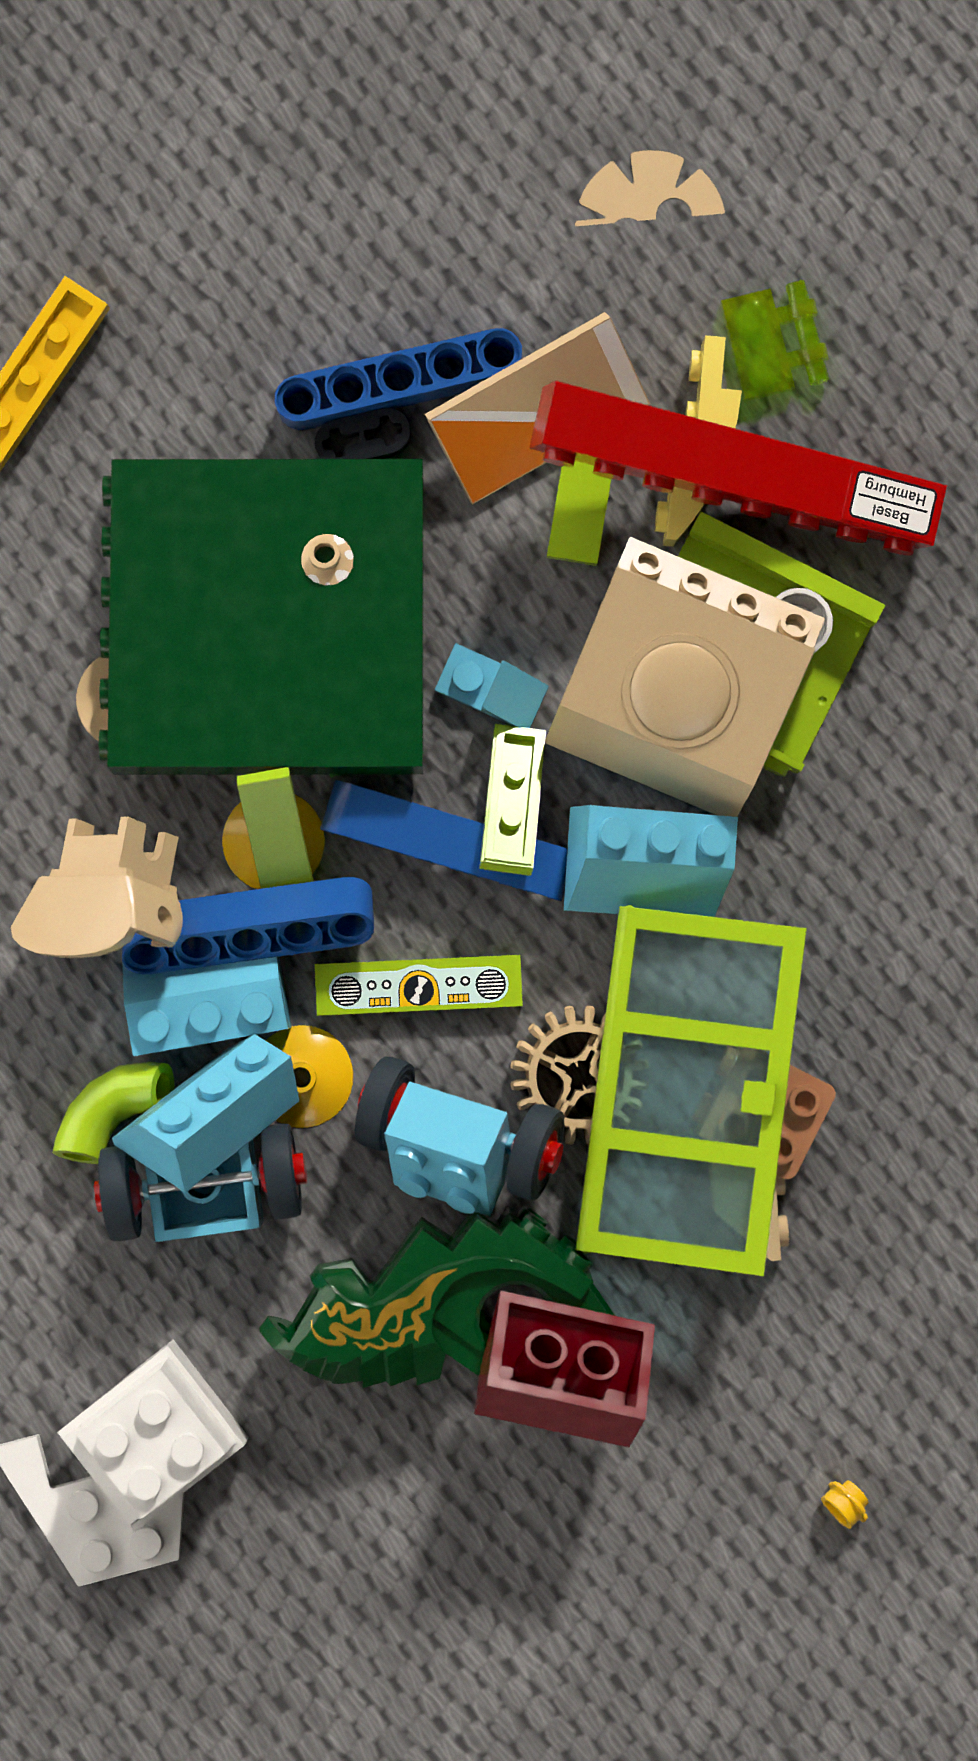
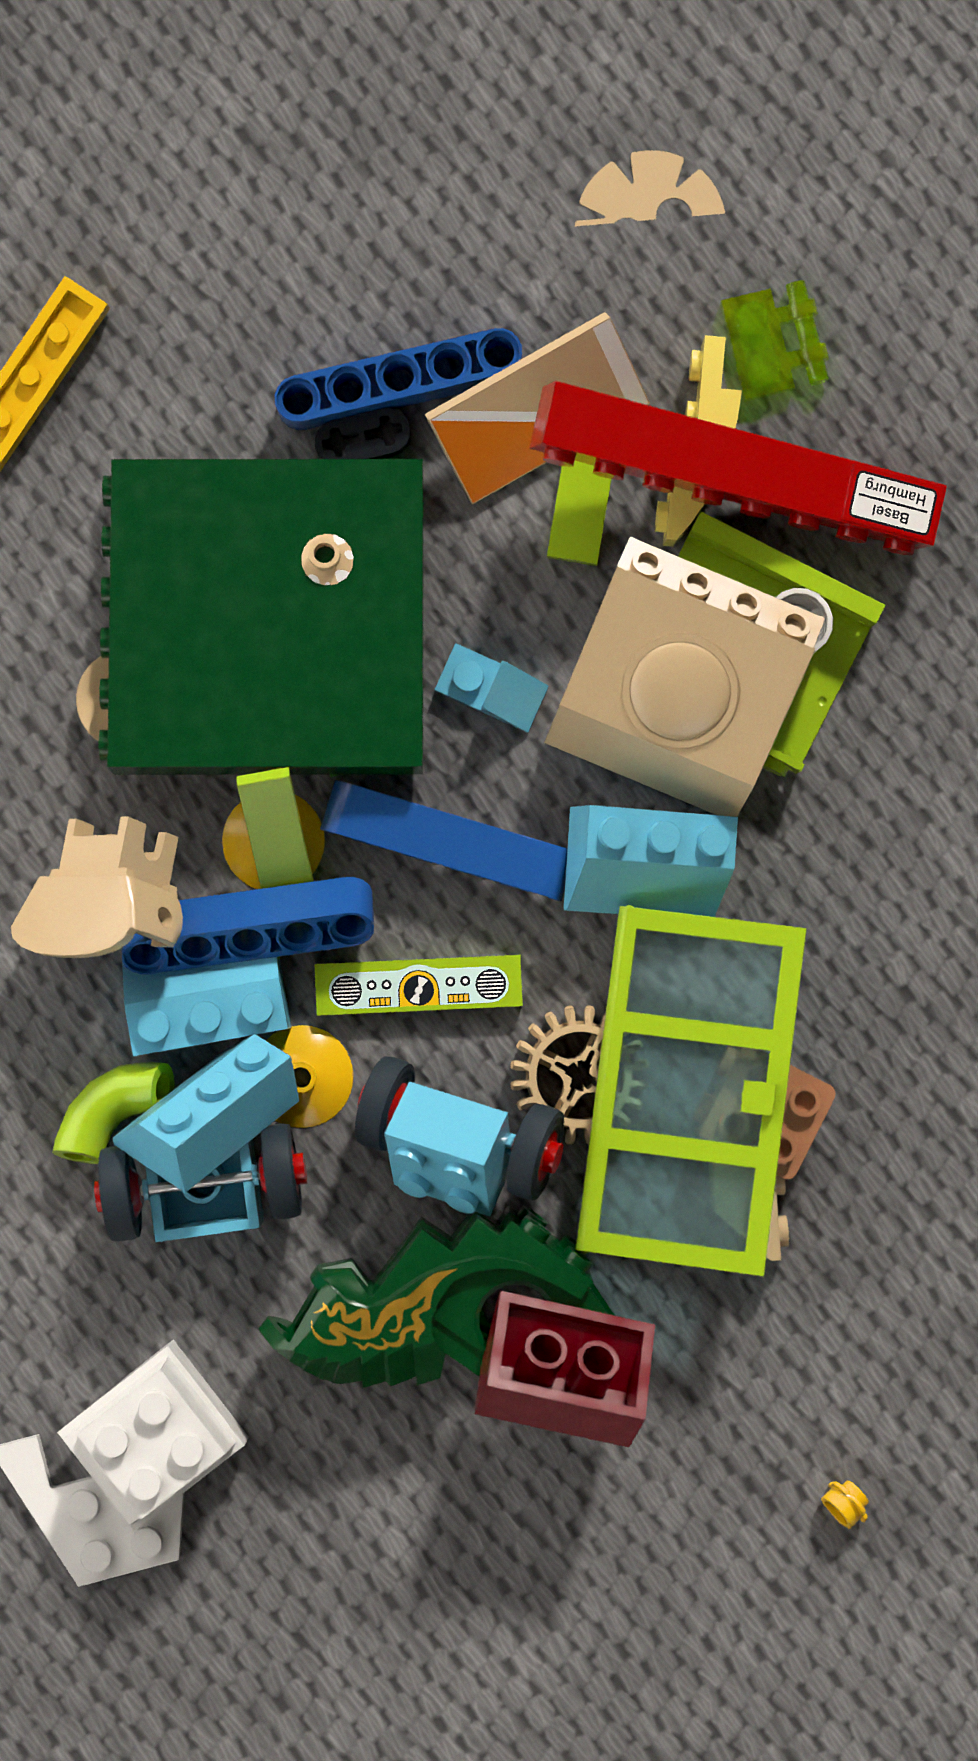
tile [479,724,546,876] -> none

